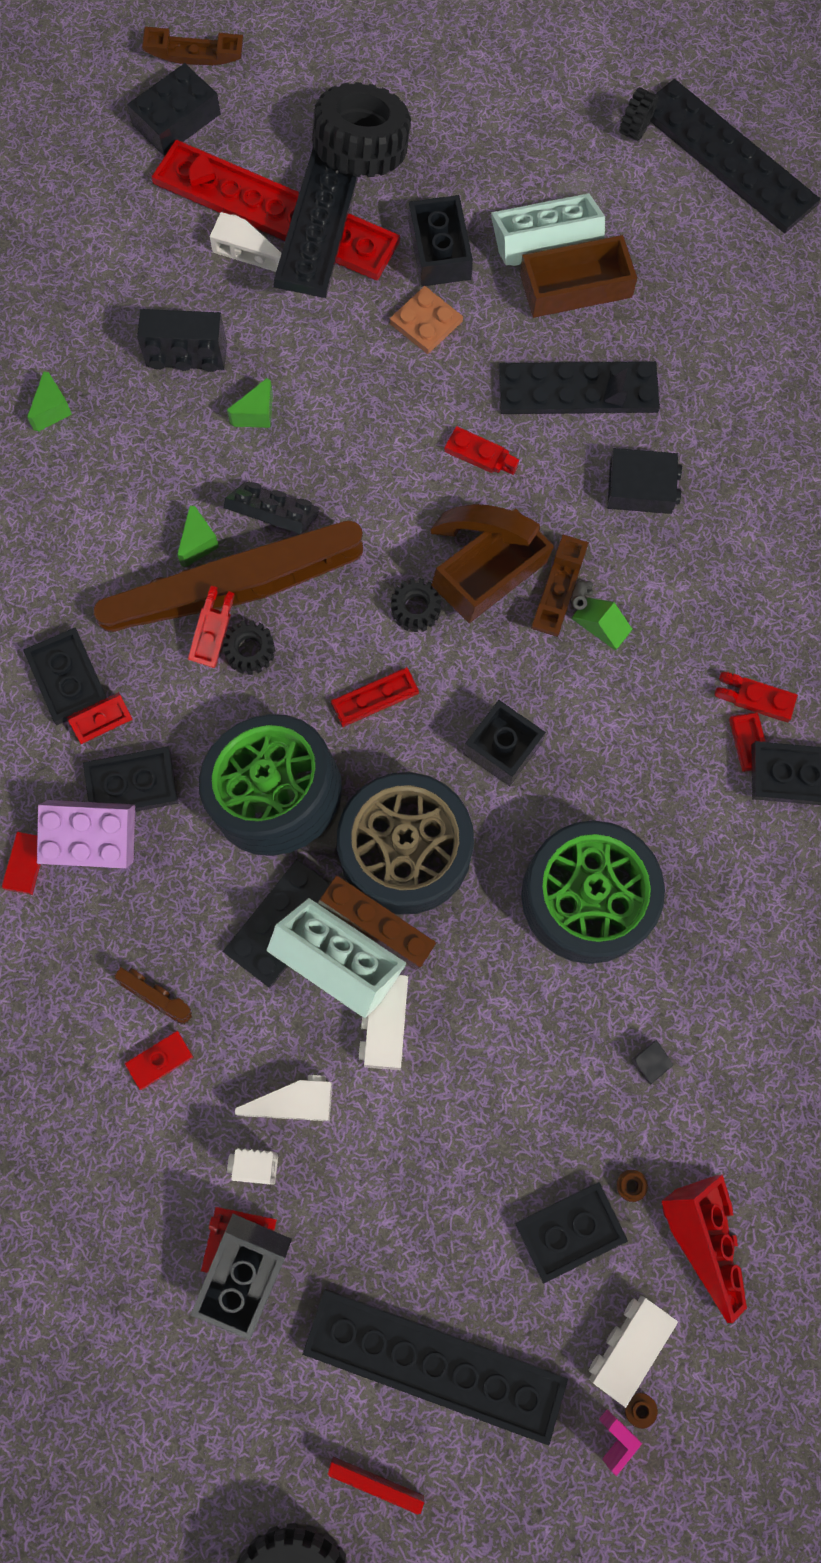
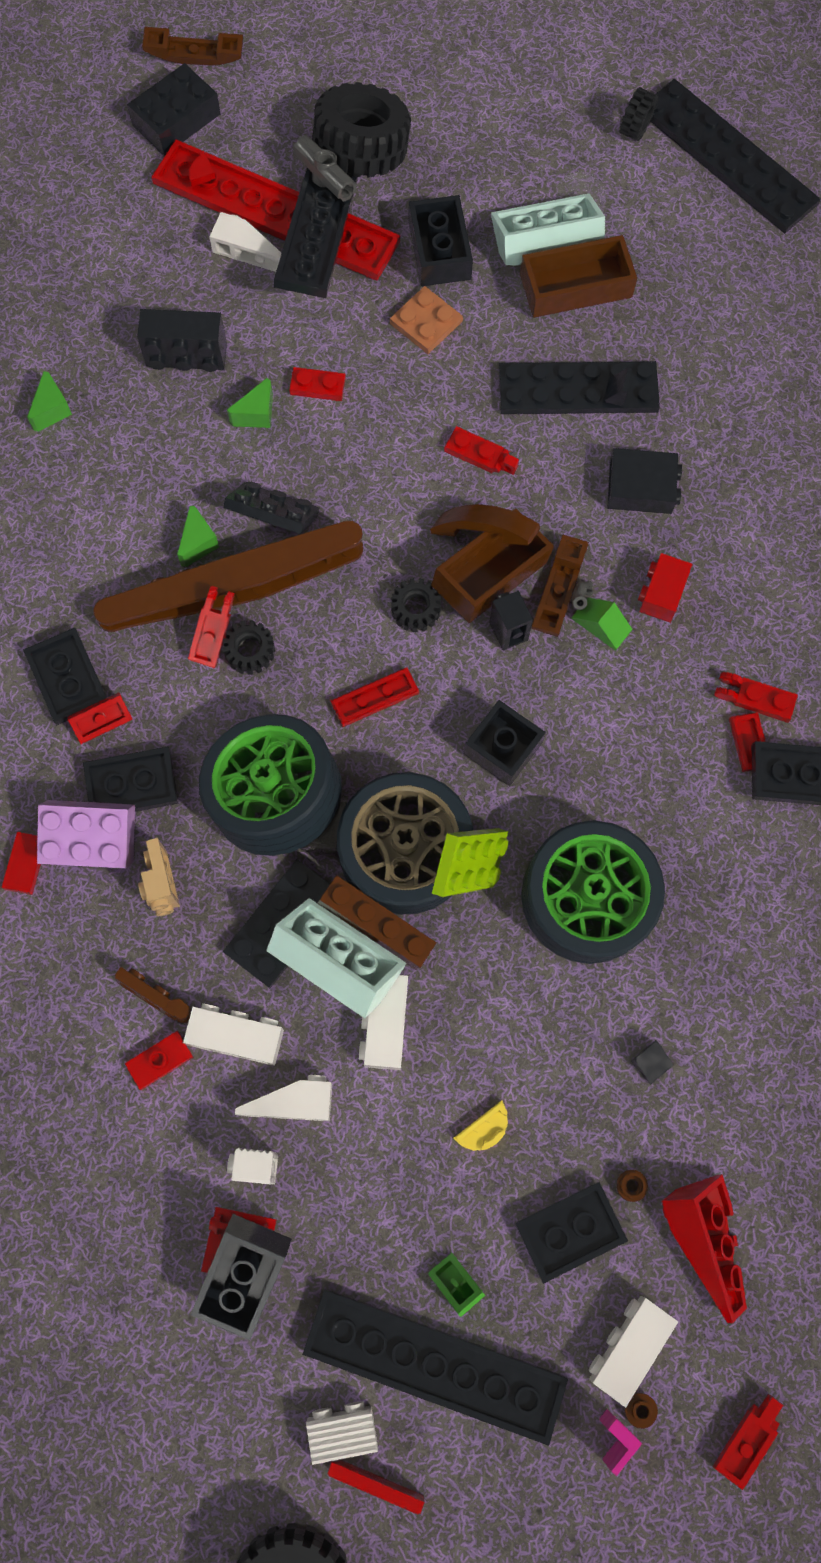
none -> tan plate [138,838,180,916]
none -> white brick [183,1004,284,1066]
none -> red plate [289,367,346,401]
none -> dark grey piece [293,135,357,202]
none -> white brick [306,1401,378,1465]
none -> bright green slope [428,1252,486,1317]
none -> lime plate [432,828,509,897]
none -> light yellow tile [453,1100,508,1151]
none -> black brick [489,590,533,651]
none -> red brick [637,553,693,623]
none -> red hinge [713,1394,784,1490]

